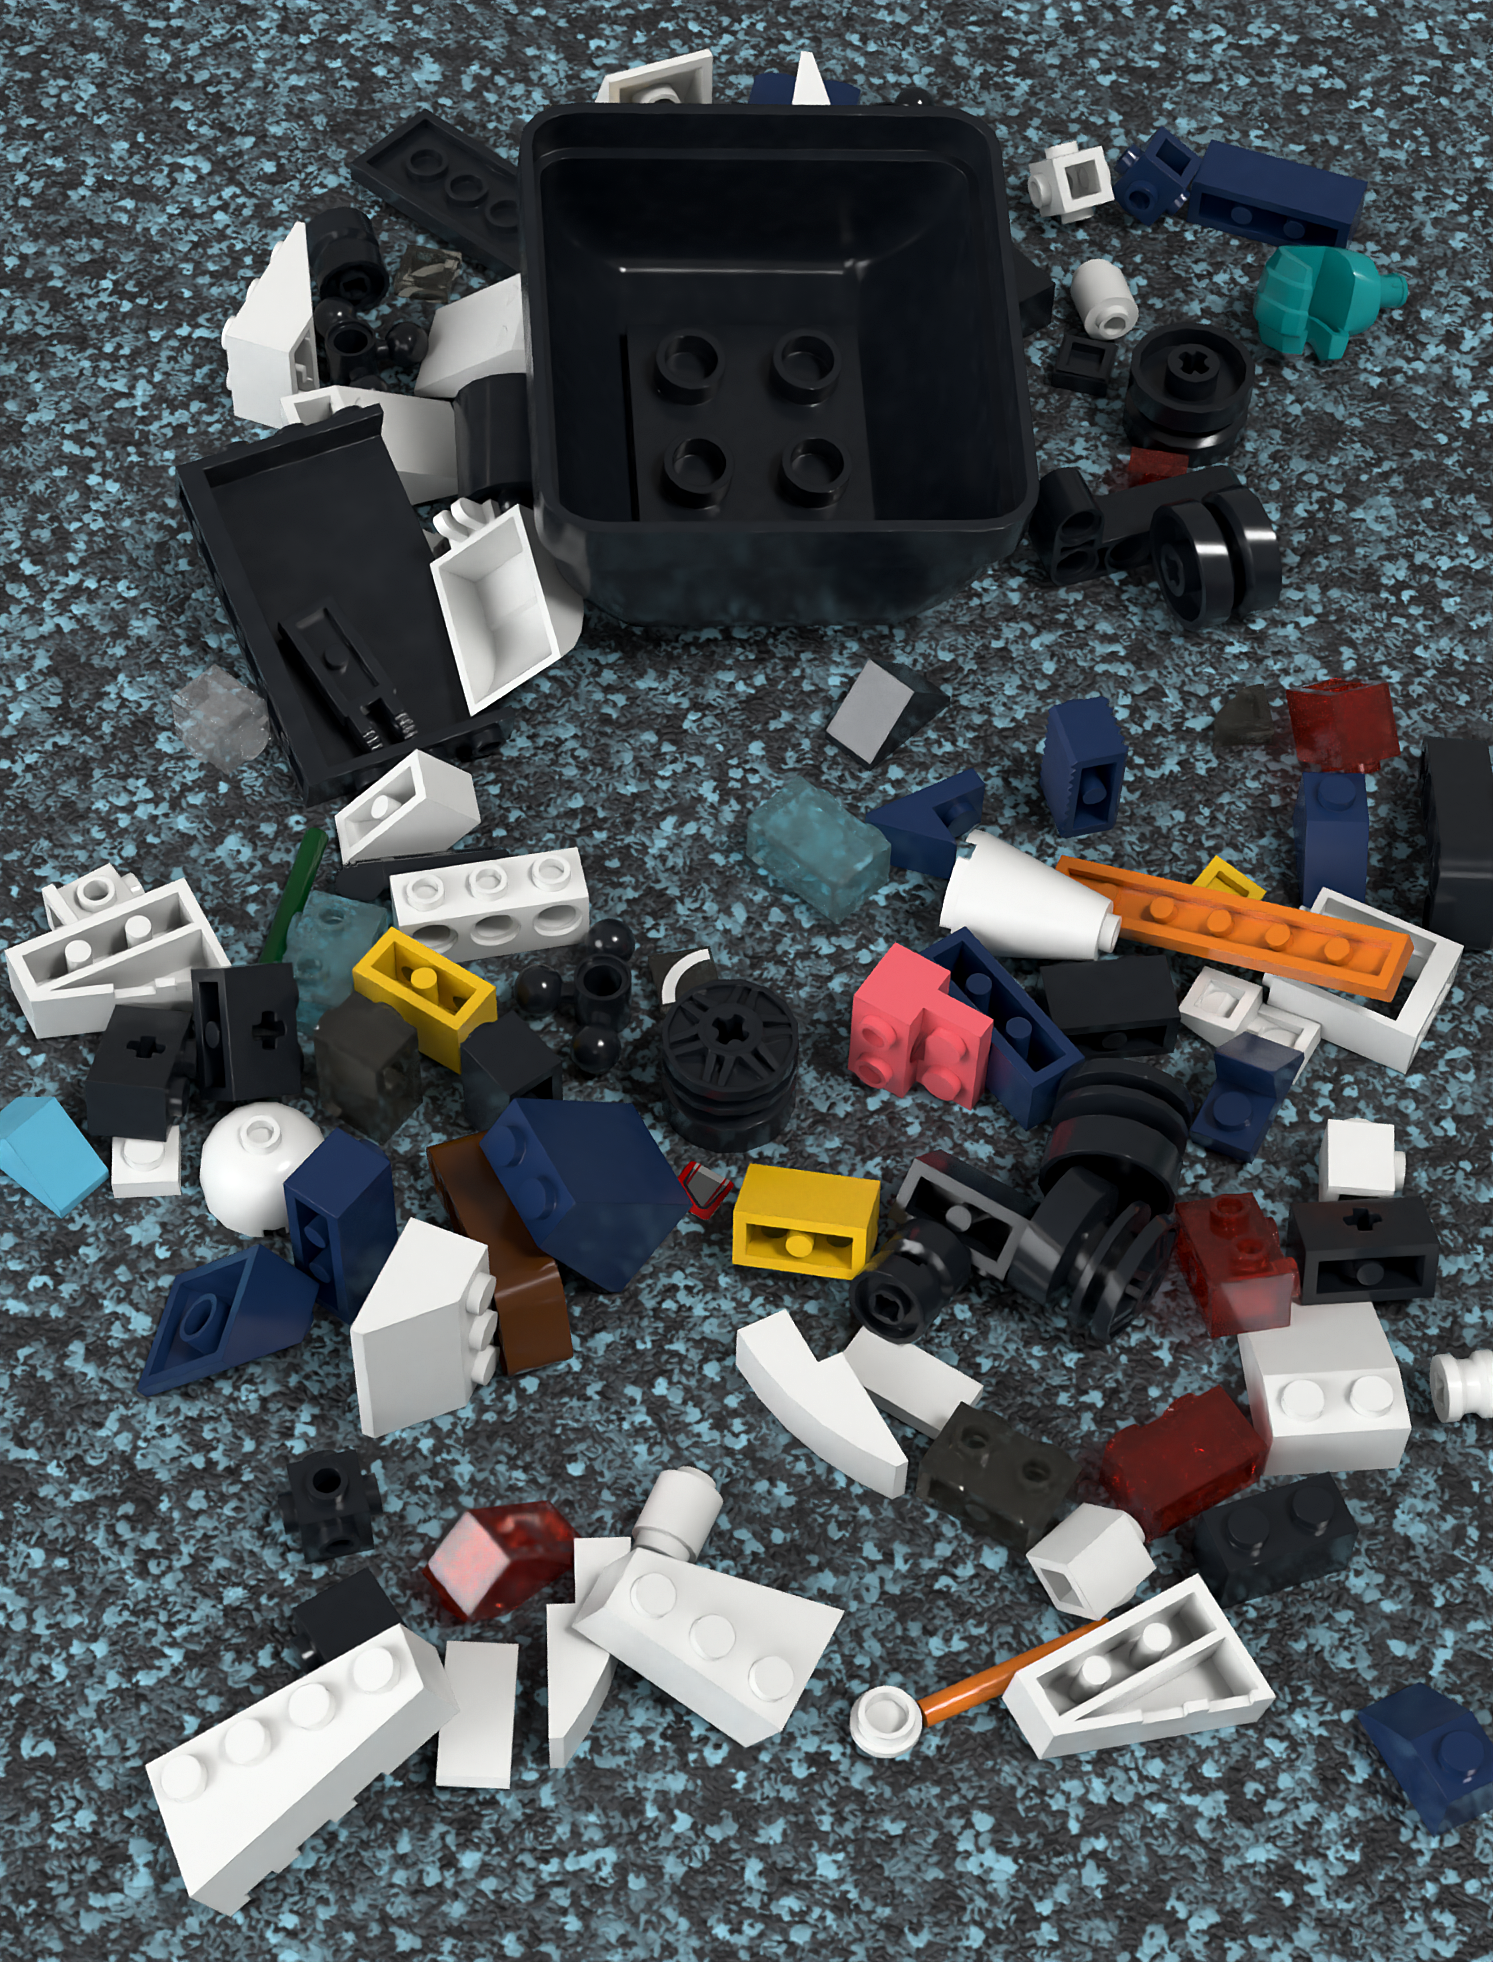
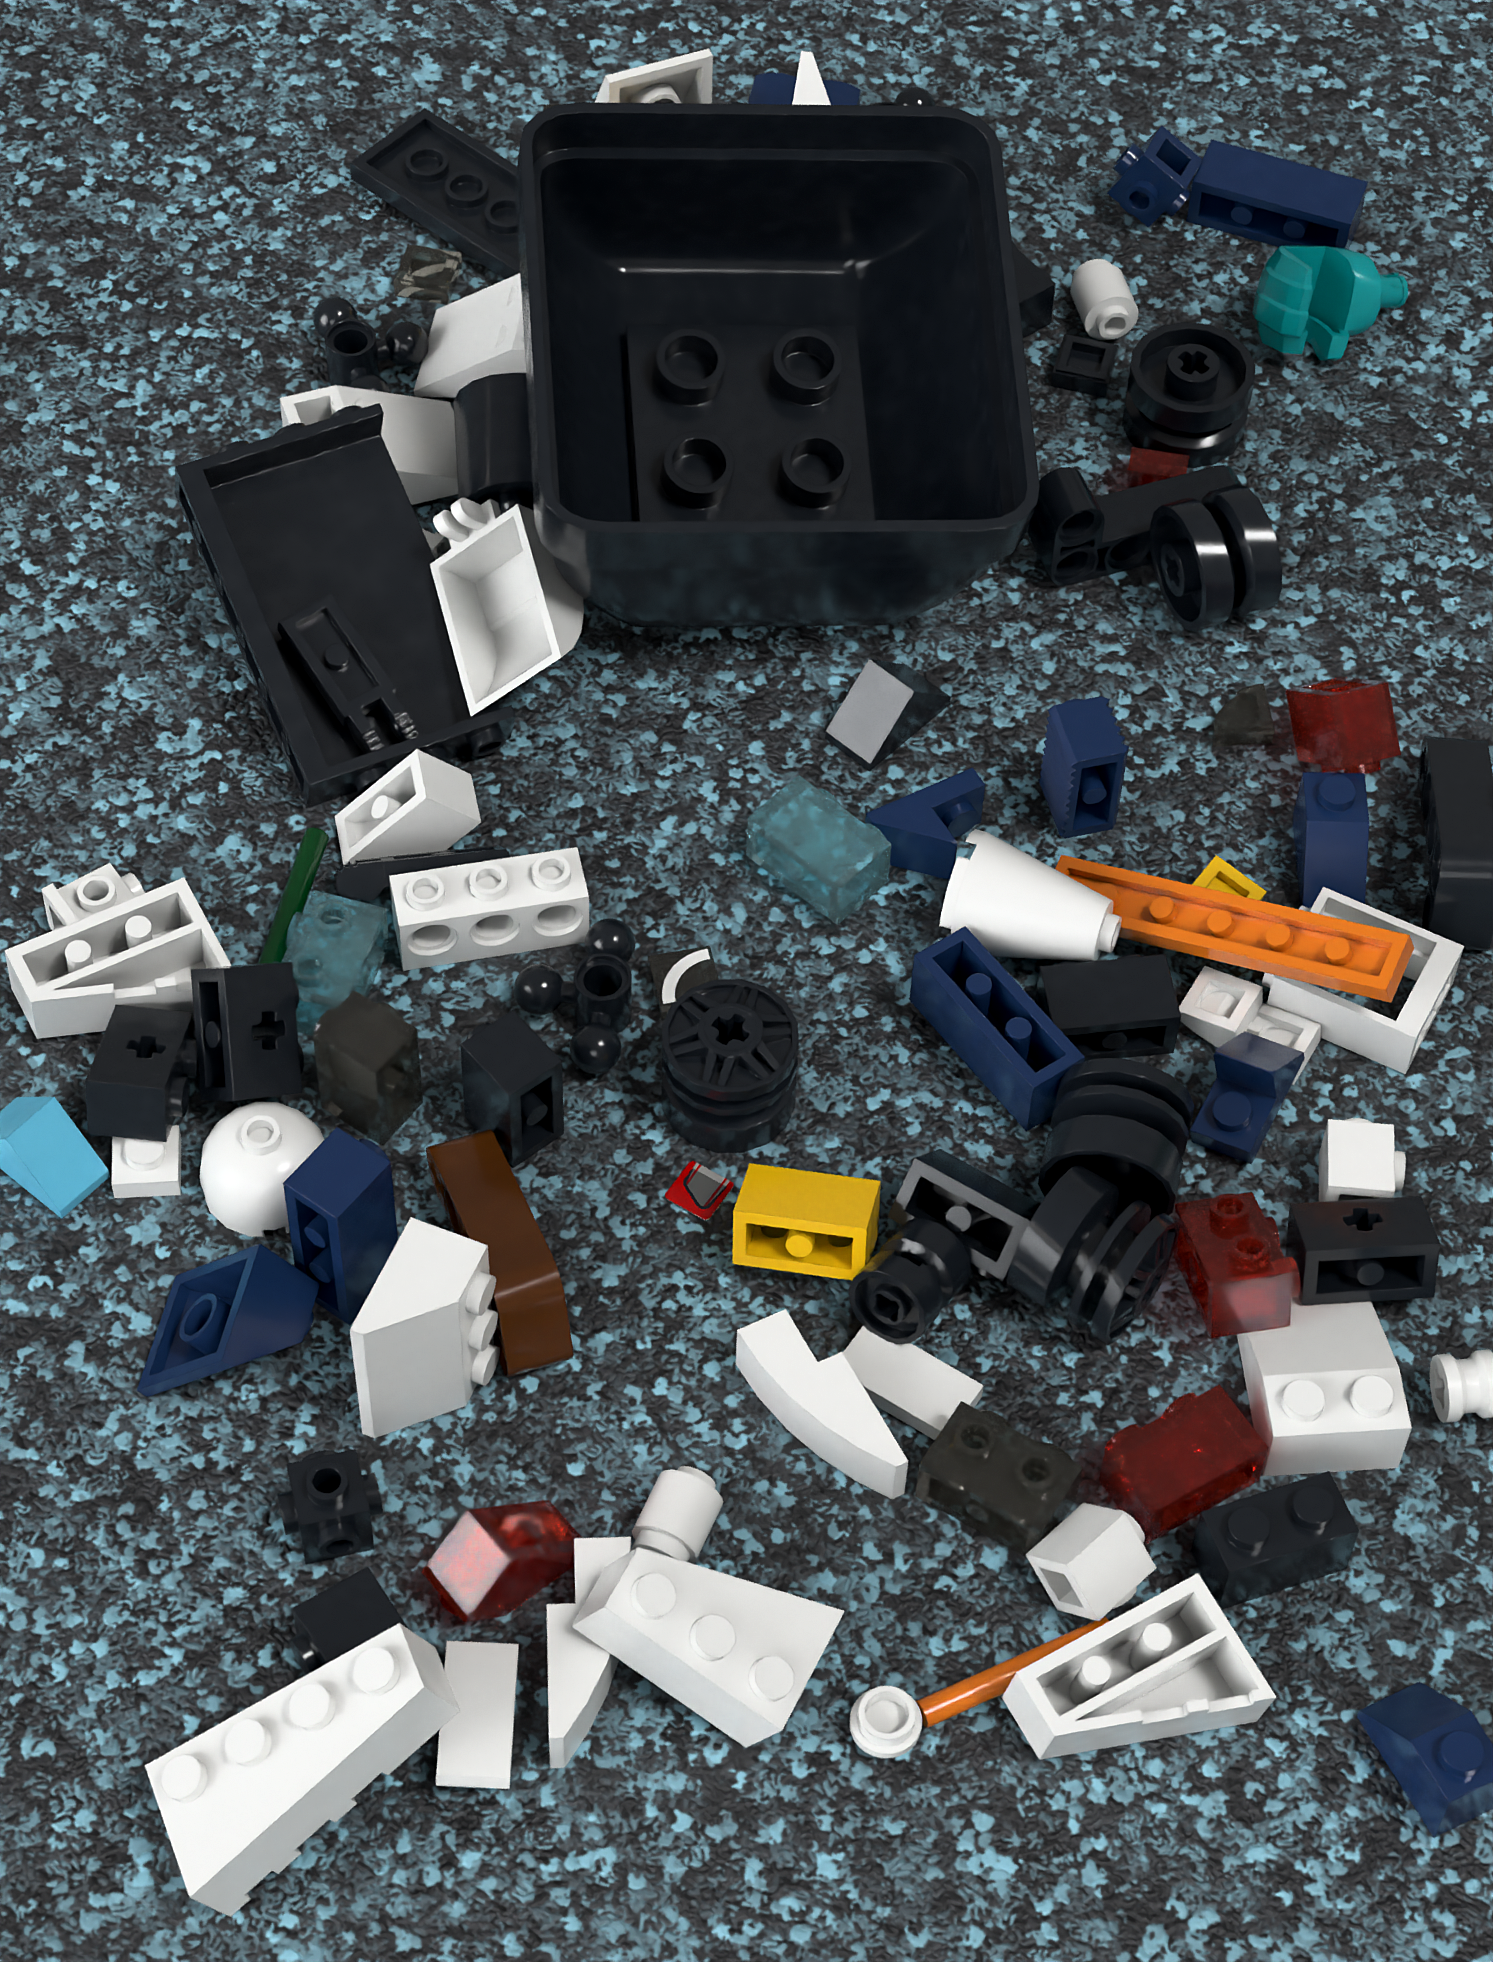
clear brick [171,664,271,775] -> none
white slope [221,221,320,429] -> none
black wheel [305,207,390,313] -> none
yellow brick [352,926,498,1075] -> none
dark blue slope [479,1098,693,1292] -> none
coral brick [848,942,994,1111] -> none
white brick [1028,140,1115,224] -> none

